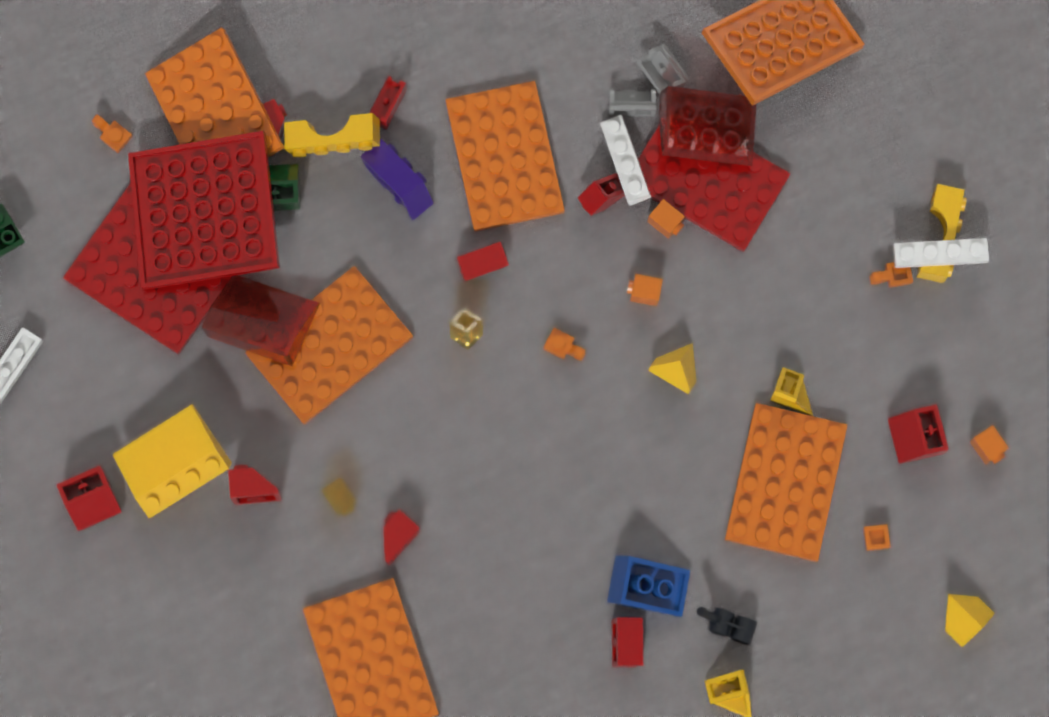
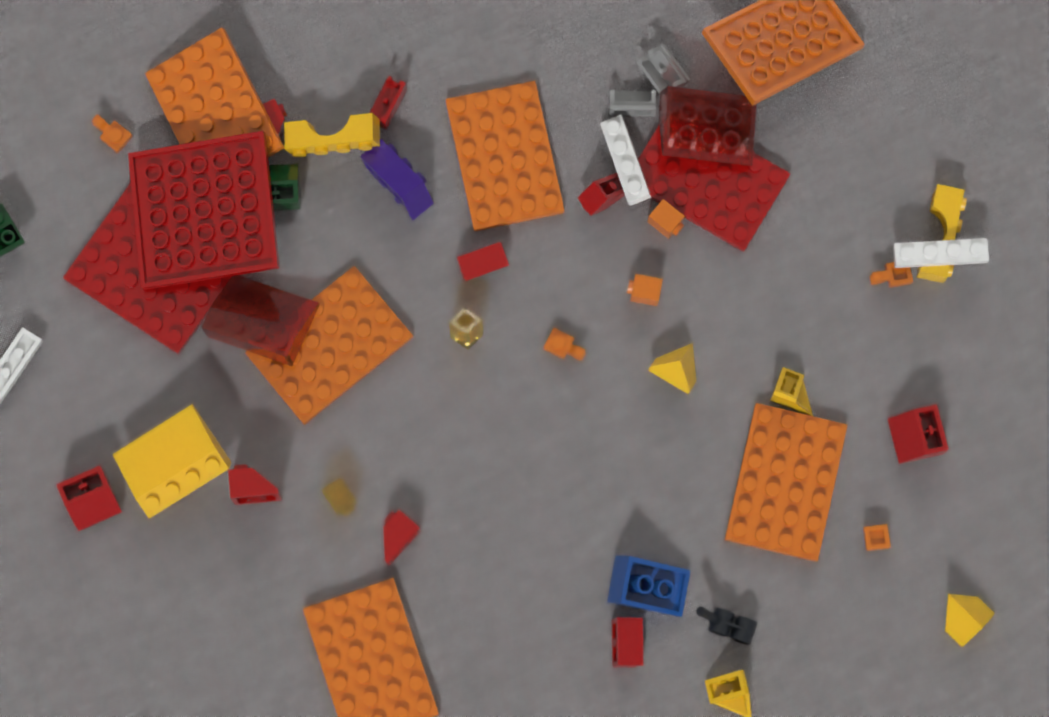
orange brick [970,425,1009,465] -> none

